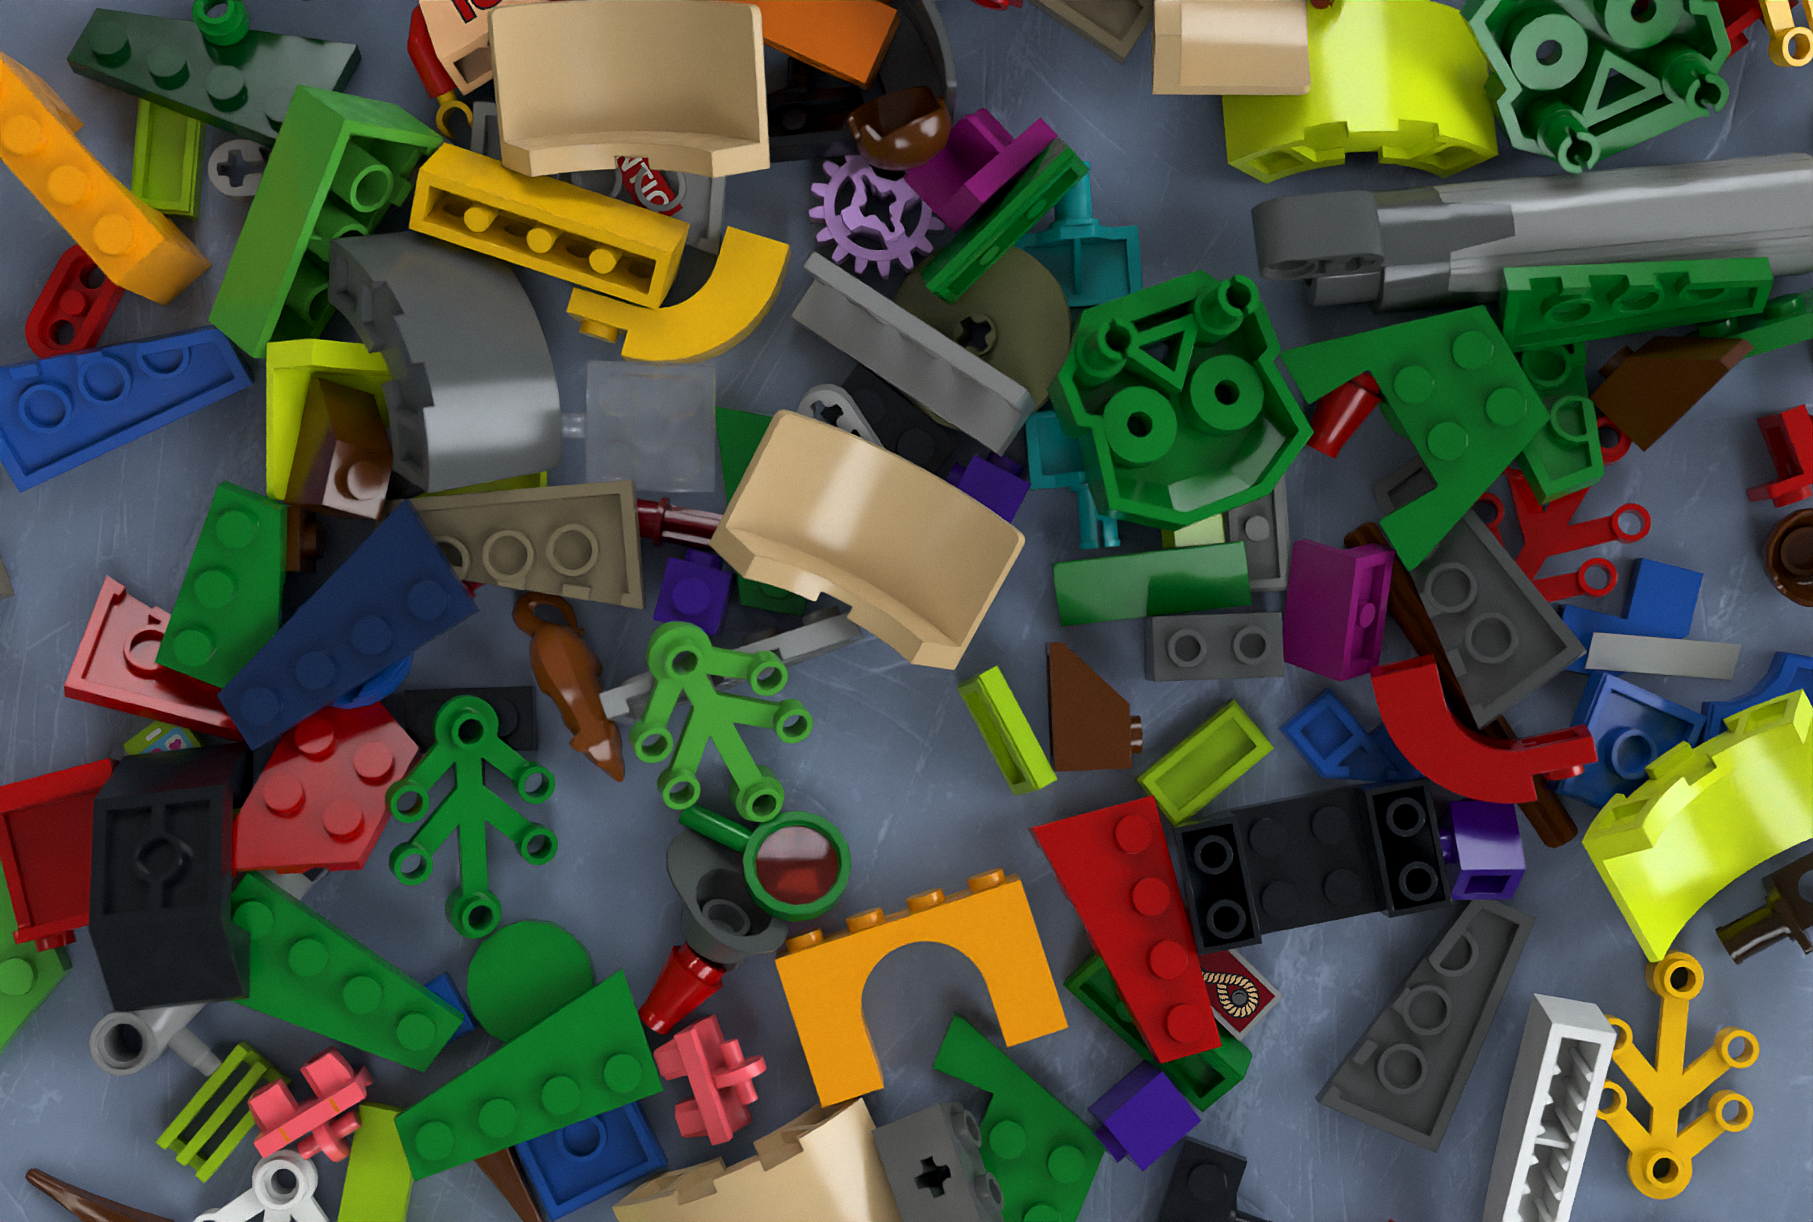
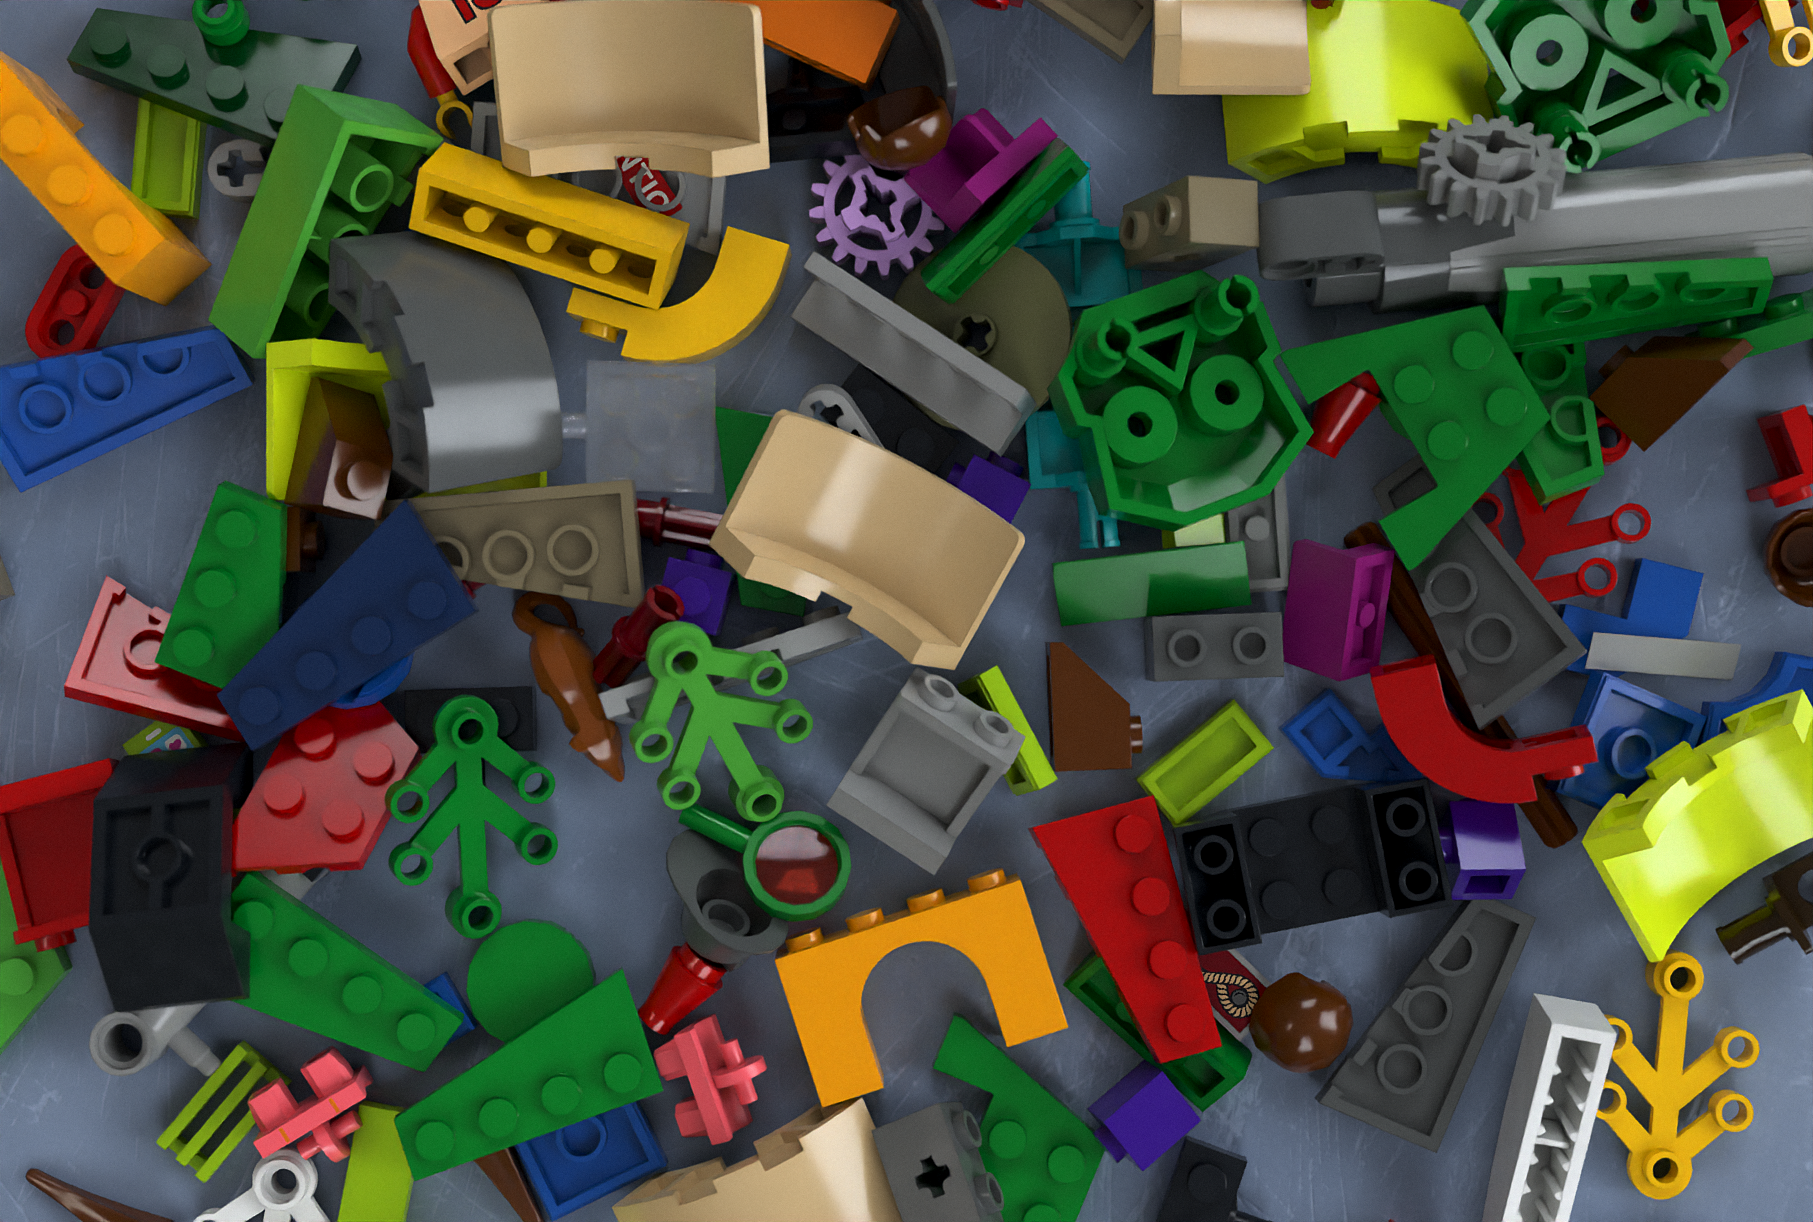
none -> dark red axle [592,585,685,689]
none -> light grey panel [826,666,1026,875]
none -> dark tan brick [1119,175,1260,273]
none -> reddish brown hair [1249,972,1354,1074]
none -> light grey gear [1416,114,1567,226]

